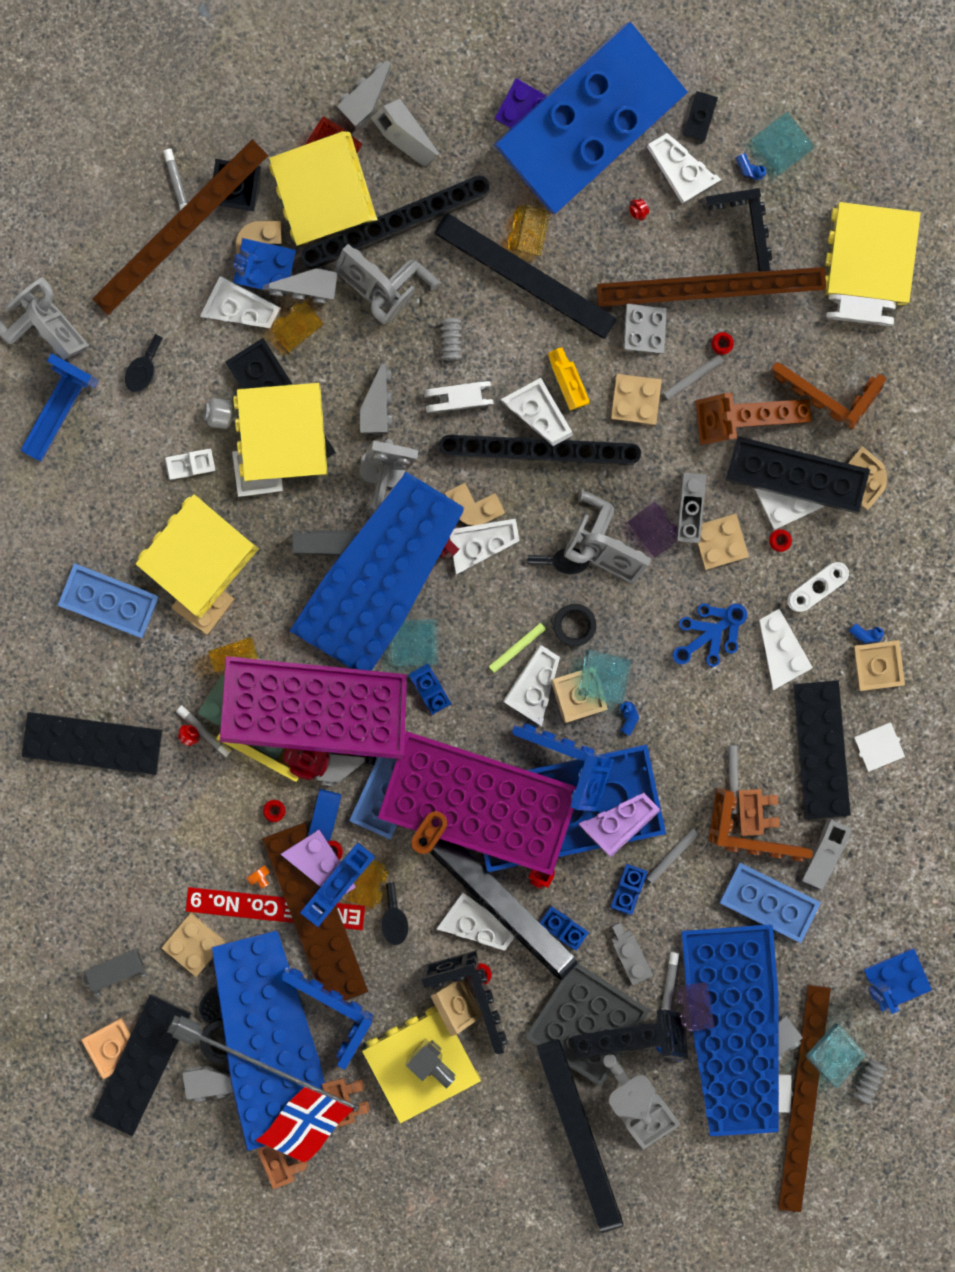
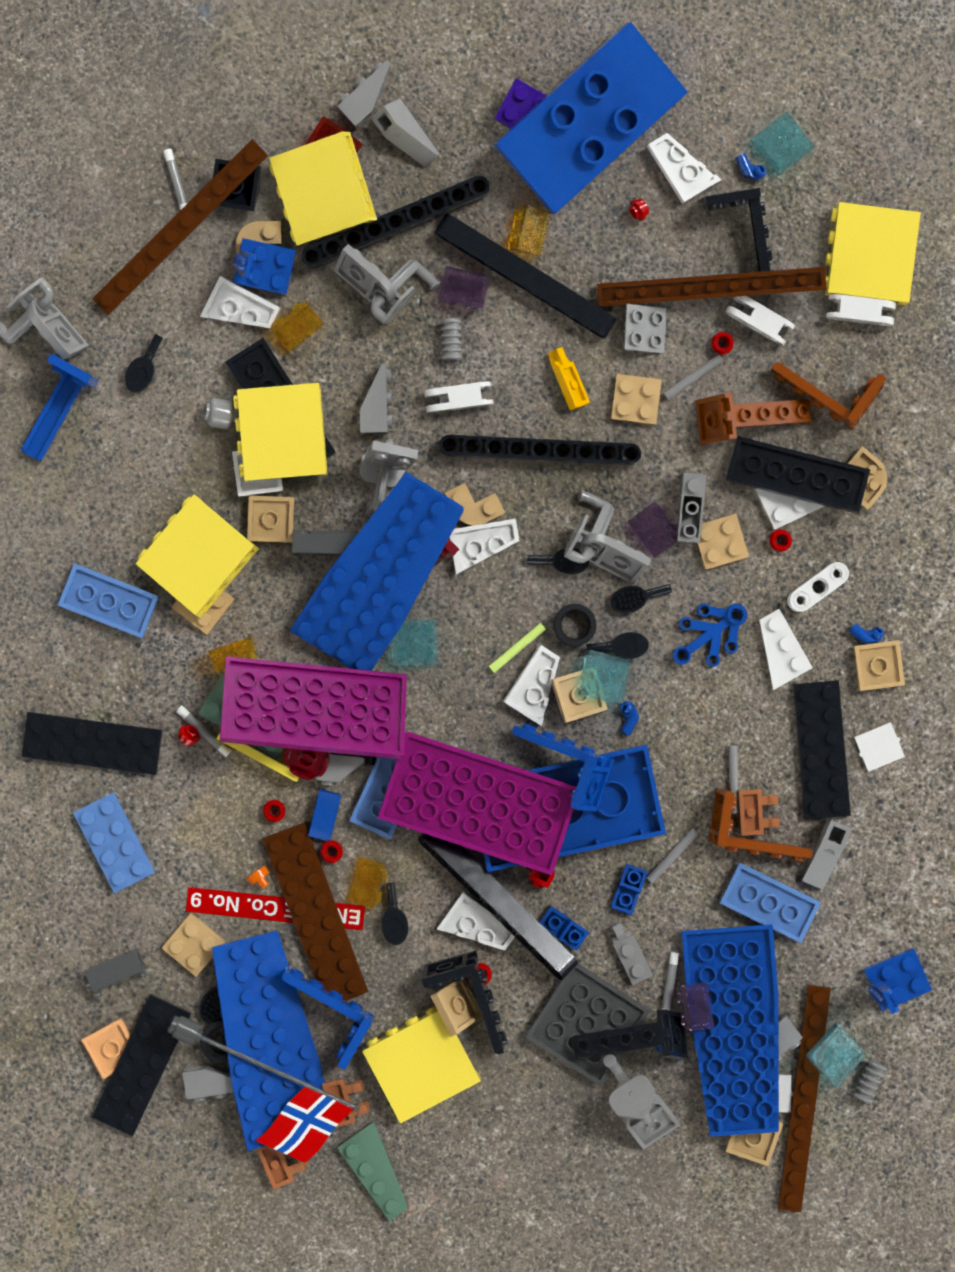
white slope [165,449,215,480] -> none
light grey slope [263,269,338,304] -> none
lavender wing [281,829,356,895] -> none
blue slope [300,842,376,927] -> none
dark grey brick [406,1038,456,1089] -> none
blue slope [409,663,452,715] -> none
dark orange plate [411,811,447,854] -> none
white wing [501,378,573,446] -> none
black beam [537,1038,624,1233] -> none
lavender wing [578,793,660,858] -> none
black plate [683,91,718,142] -> none
none -> medium blue plate [73,792,155,893]
none -> tan plate [247,496,295,543]
none -> sand green wing [337,1120,408,1221]
none -> clear purple bracket [439,266,490,309]
none -> black piece [586,632,649,659]
none -> black piece [611,584,672,613]
none -> white piece [725,296,795,346]
none -> tan plate [725,1121,783,1166]

